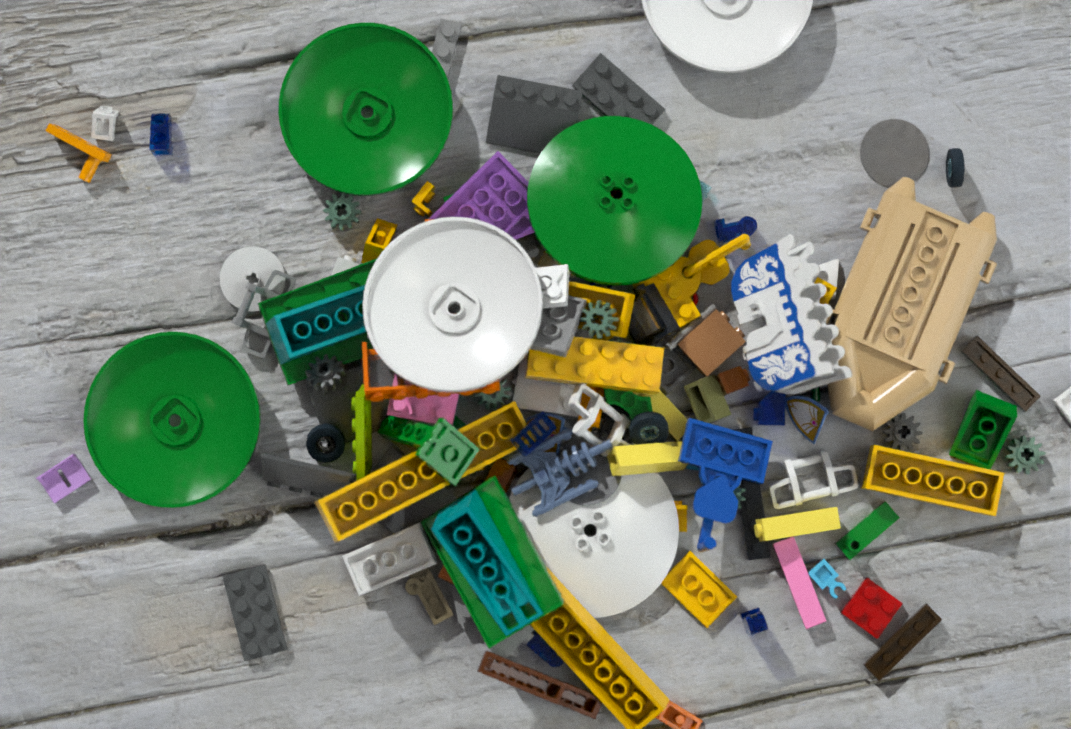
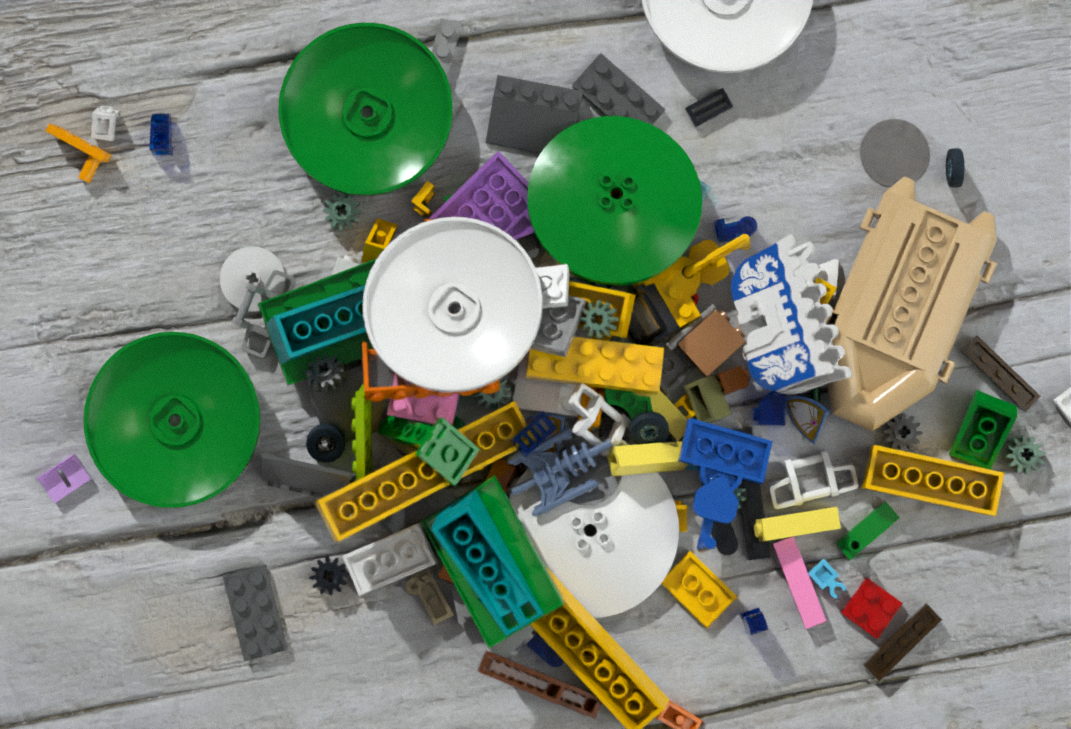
none -> black gear [310,556,349,596]
none -> yellow plate [674,393,695,419]
none -> black tile [685,88,733,128]
none -> black tile [711,521,739,555]

